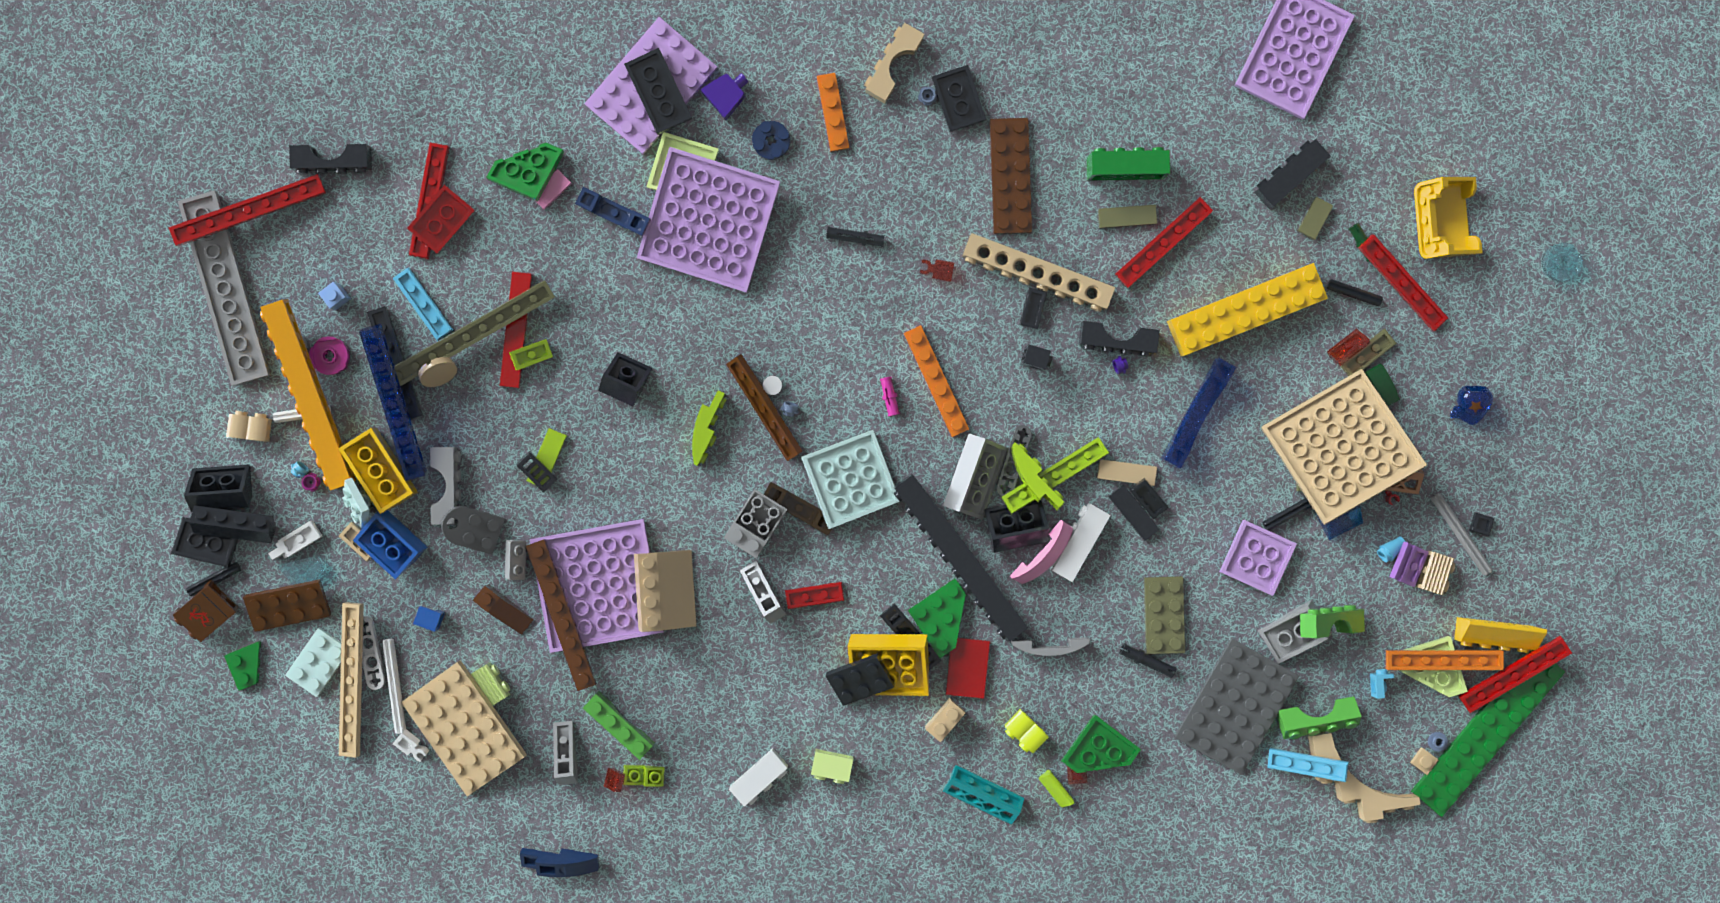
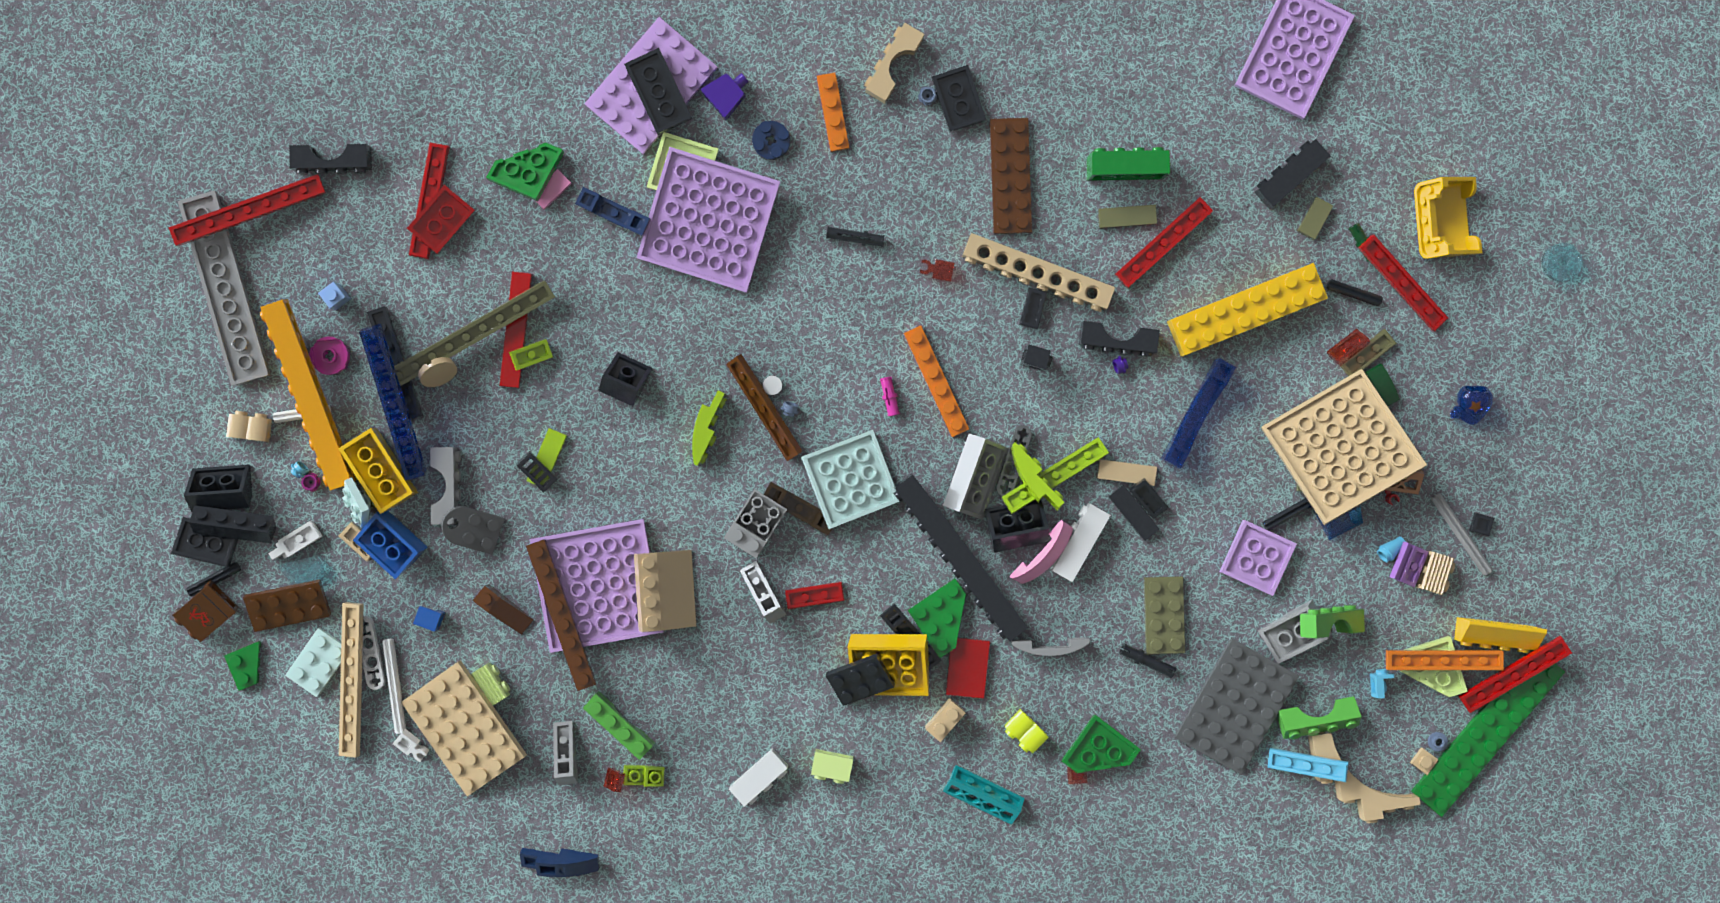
medium azure tile [393,267,454,341] -> none
light grey bracket [505,540,526,580] -> none
lime slope [1038,770,1074,807] -> none

